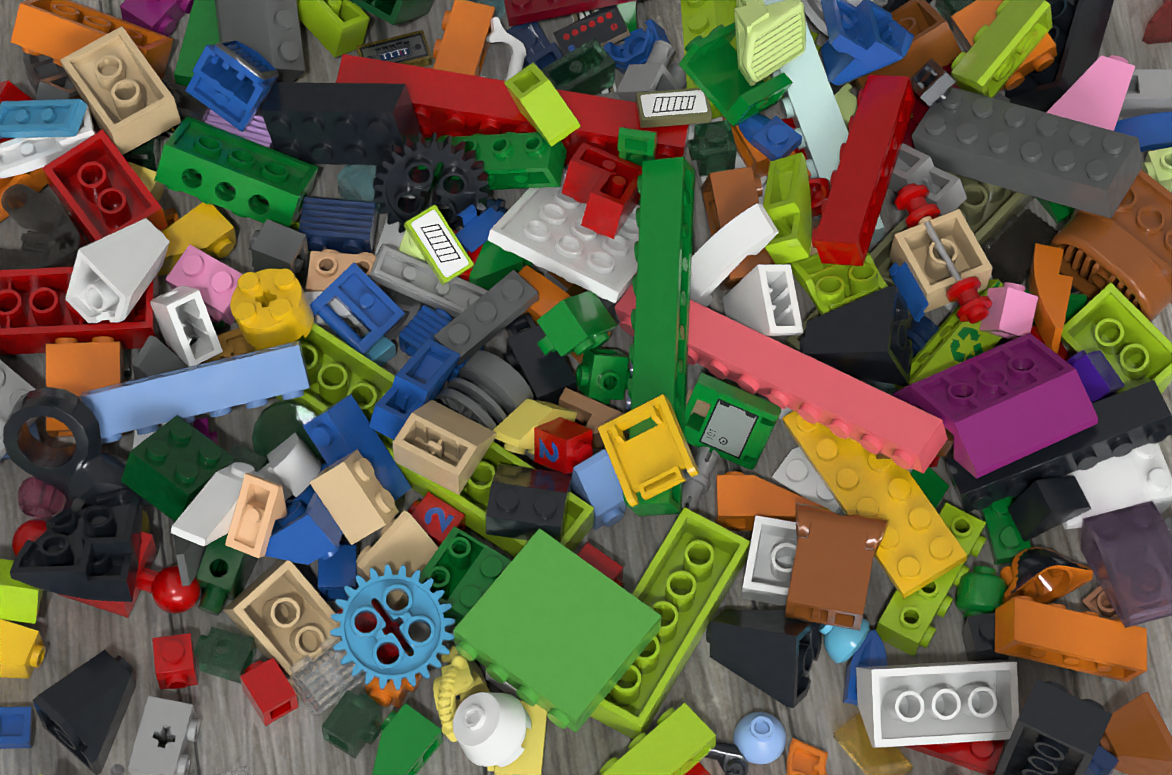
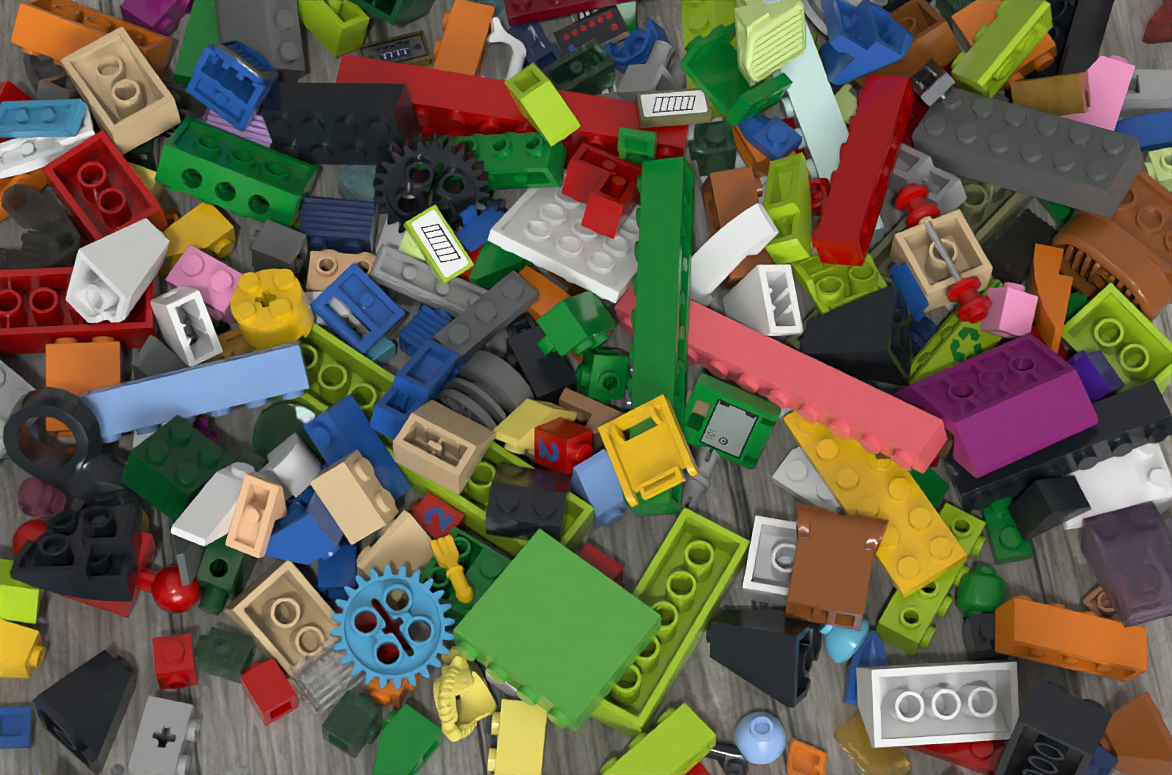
white cone [453,692,531,767] -> none
orange slope [714,471,828,531] -> none
orange hat [1000,547,1094,604] -> none
none -> yellow piece [429,534,474,604]
none -> pearl gold hinge [1010,71,1091,116]

